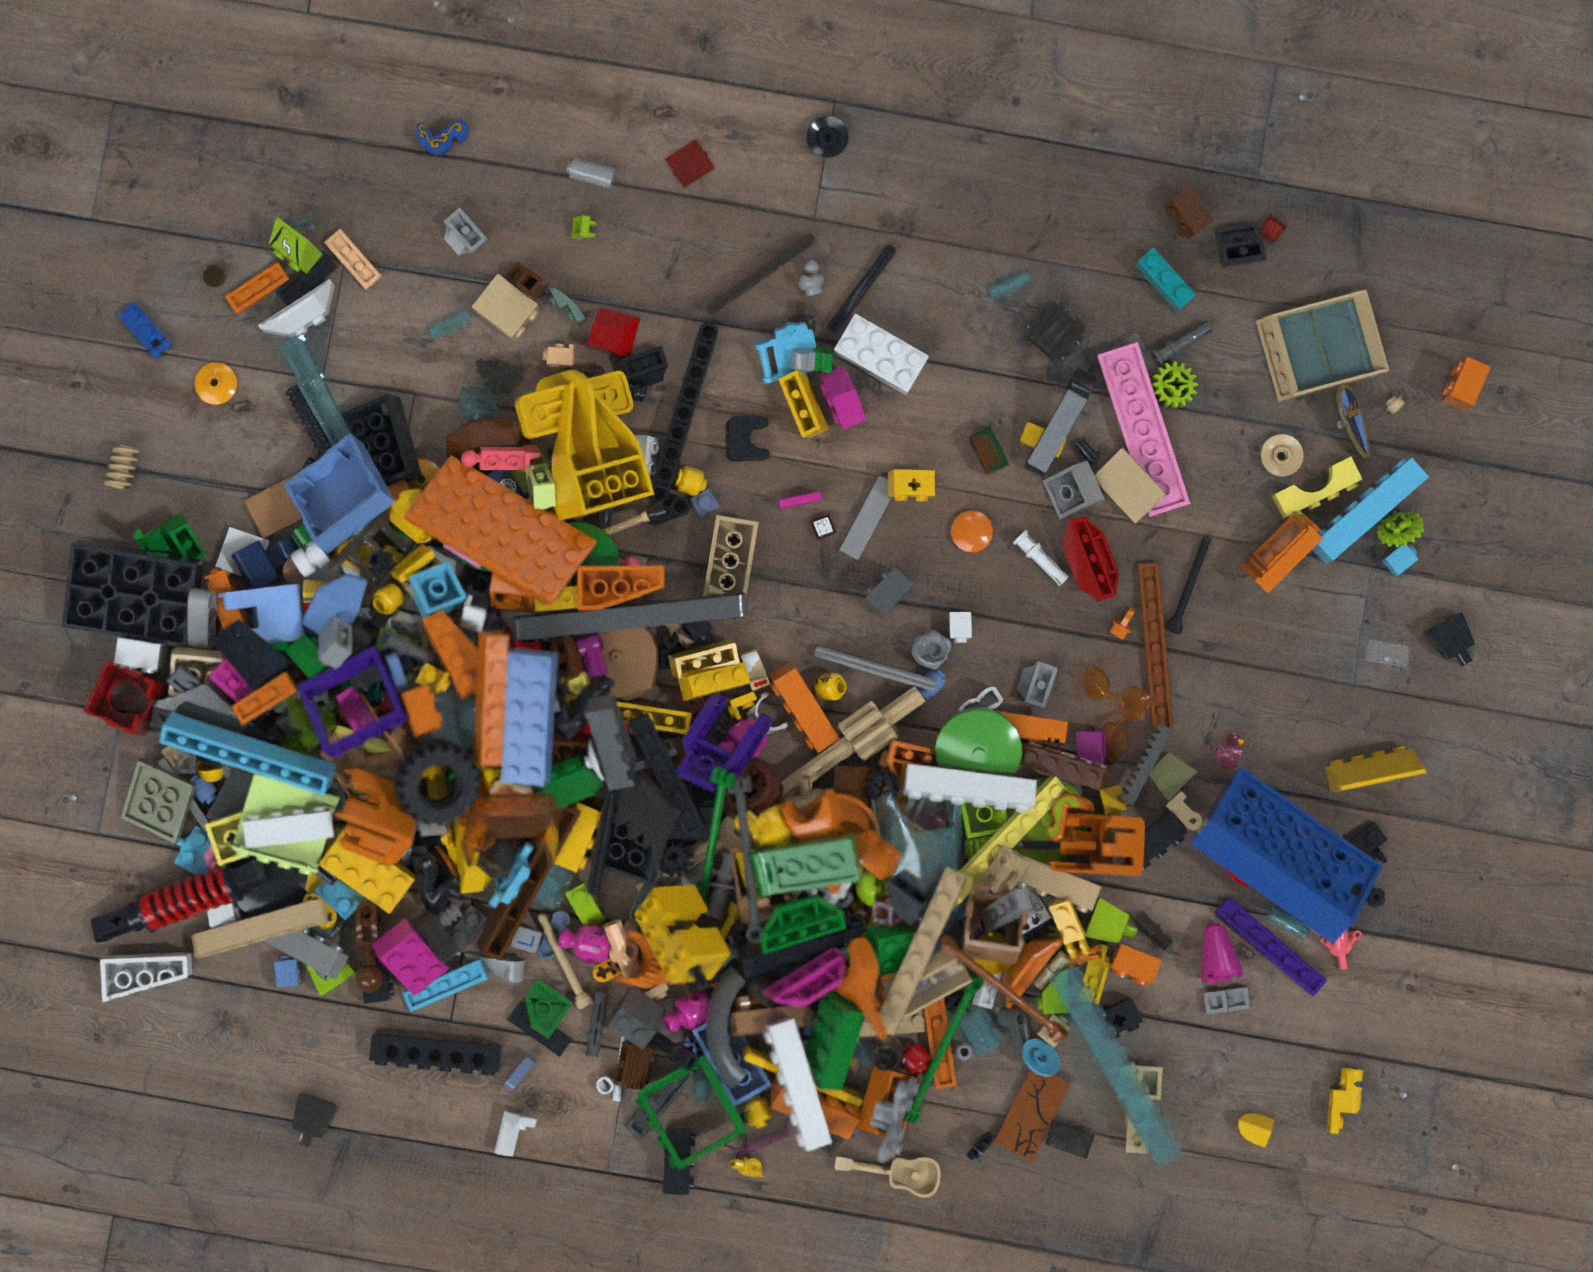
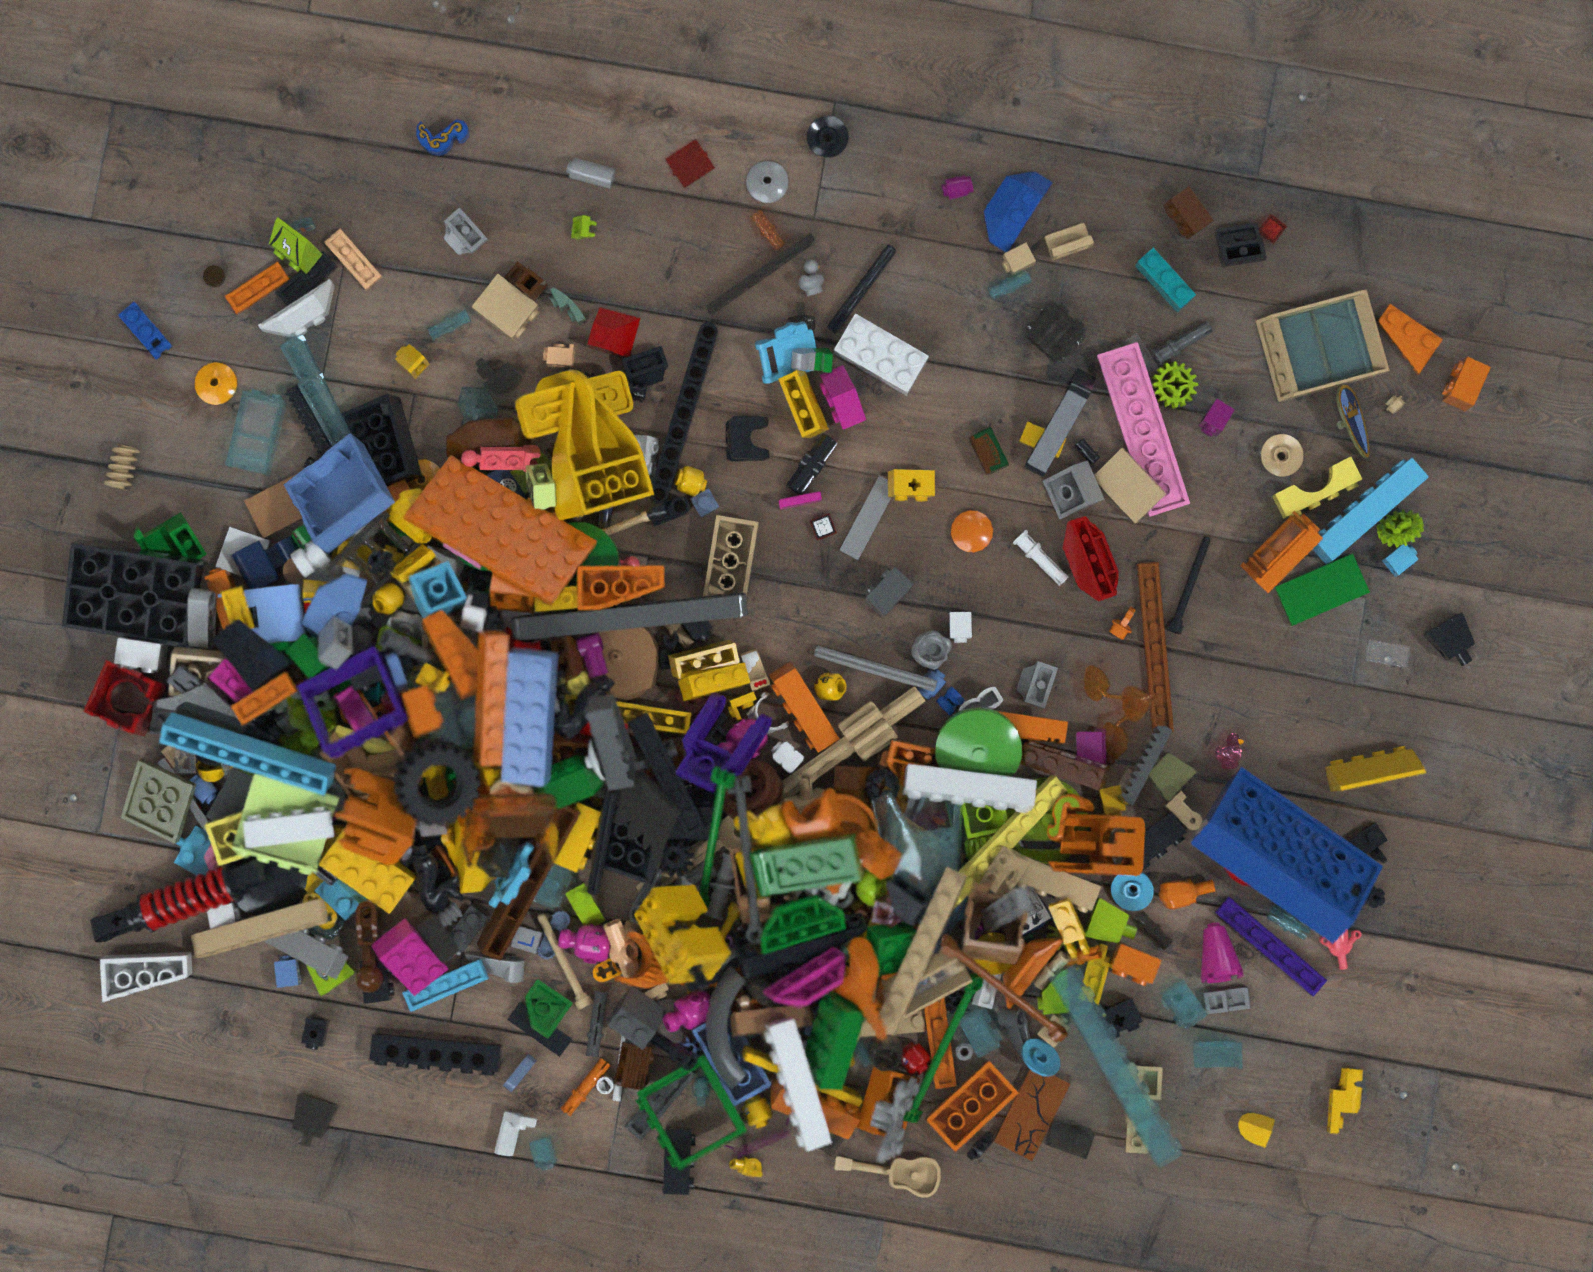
none -> yellow plate [220,586,255,629]
none -> clear light blue door [225,389,287,477]
none -> black brick [301,1016,330,1050]
none -> yellow slope [395,344,430,379]
none -> clear light blue brick [529,1136,558,1171]
none -> orange pin [560,1057,611,1117]
none -> light grey dish [746,161,788,203]
none -> clear orange pin [750,210,786,252]
none -> white brick [771,741,804,774]
none -> black piece [786,433,838,495]
none -> orange brick [925,1060,1018,1152]
none -> blue wheel [936,686,965,716]
none -> magenta brick [941,175,973,200]
none -> blue wedge [984,171,1053,253]
none -> tan brick [1001,243,1036,276]
none -> tan panel [1045,223,1094,261]
none -> medium azure dish [1111,873,1154,911]
none -> orange piece [1158,878,1215,910]
none -> clear light blue brick [1160,979,1208,1030]
none -> clear light blue panel [1193,1040,1243,1069]
none -> magenta brick [1198,399,1235,437]
none -> green tile [1274,554,1370,626]
none -> orange wing [1377,304,1443,375]

